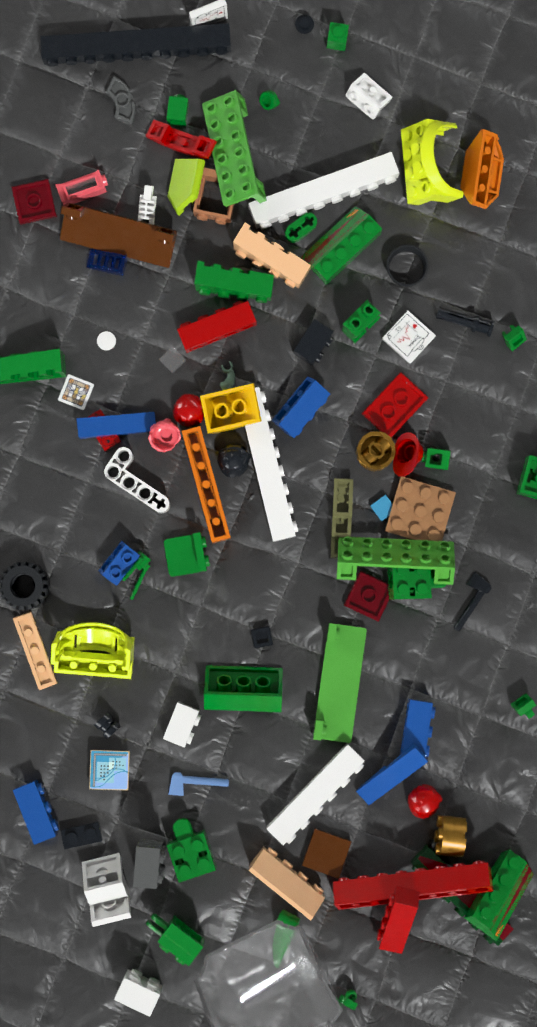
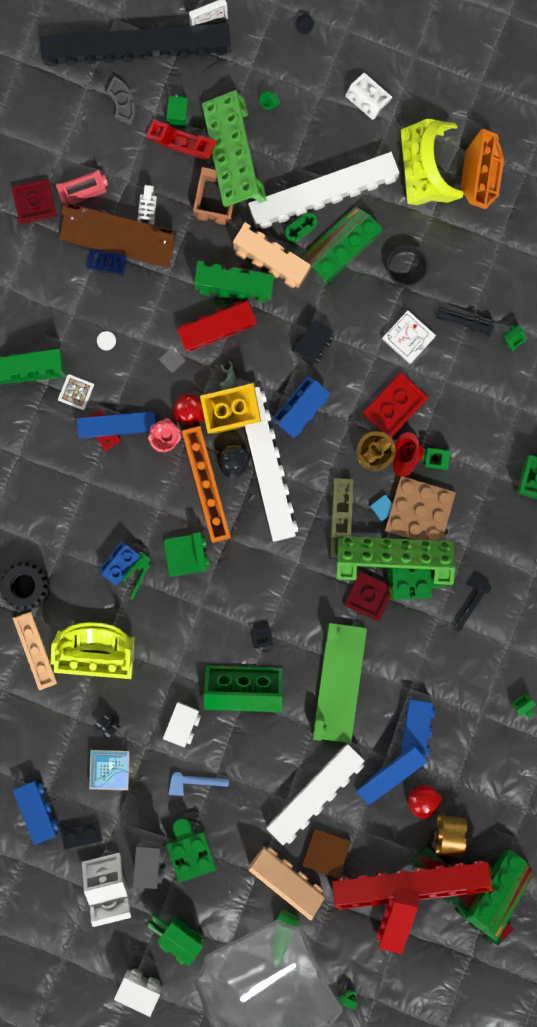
white beam [104,447,170,513] -> none
lime tile [167,159,205,216] -> none
green brick [327,22,349,51] -> none
green hips [342,300,381,344] -> none

